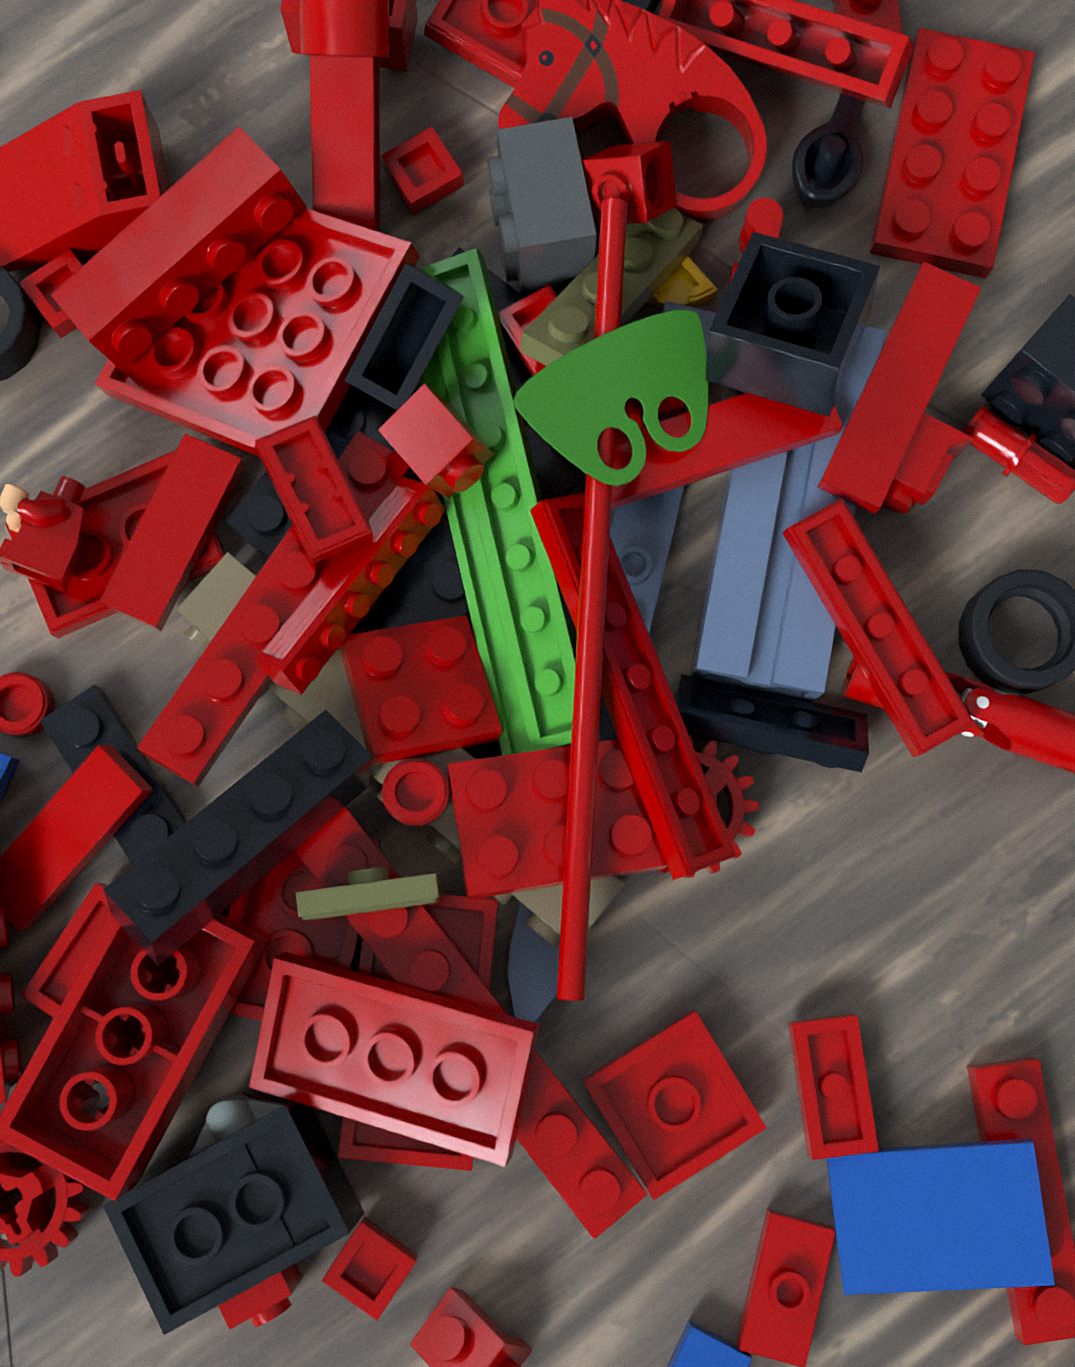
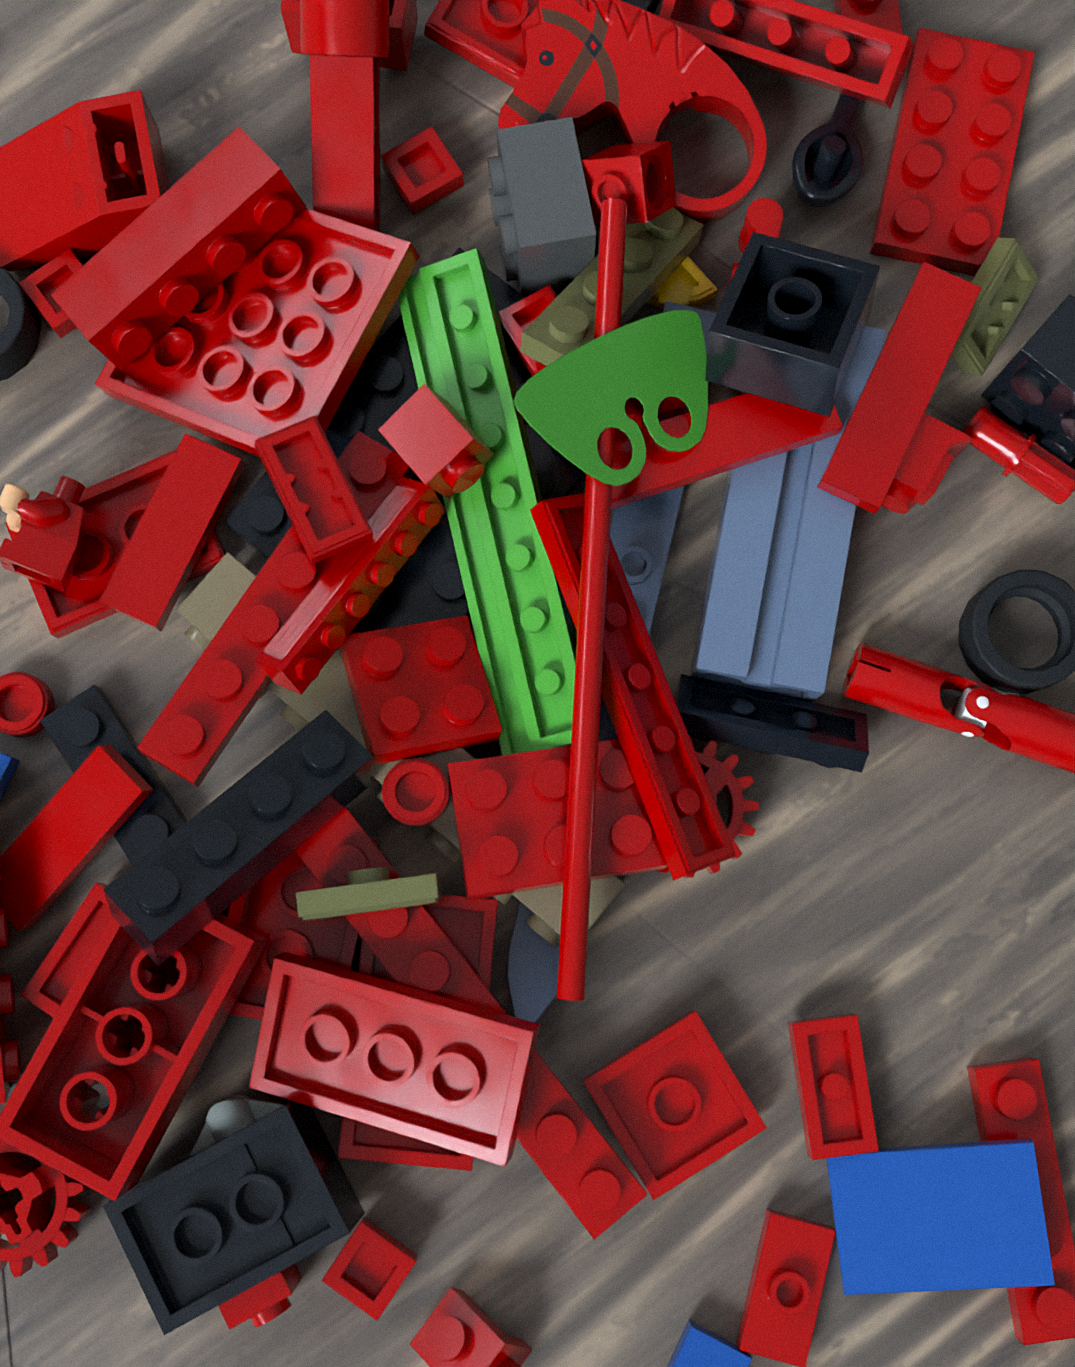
black brick [344,263,464,410] -> none
red tile [782,498,975,758] -> none
none -> olive plate [951,238,1039,376]

